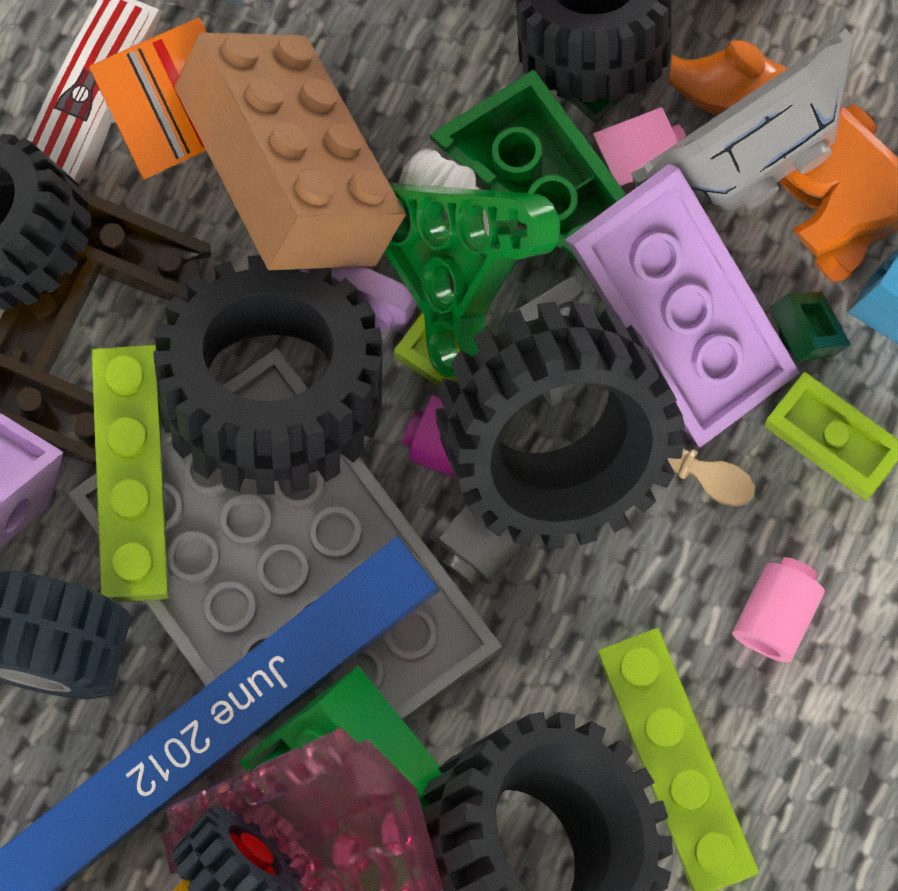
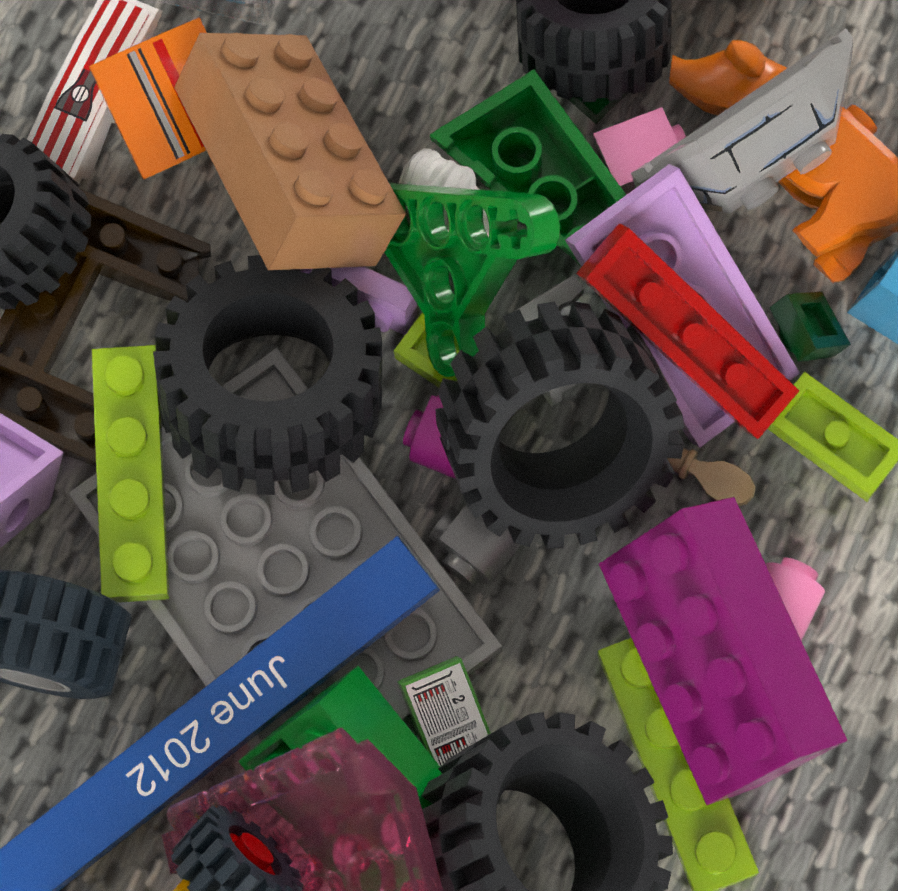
none -> tile [397,656,491,767]
none -> red plate [576,223,799,439]
none -> magenta brick [599,497,848,805]

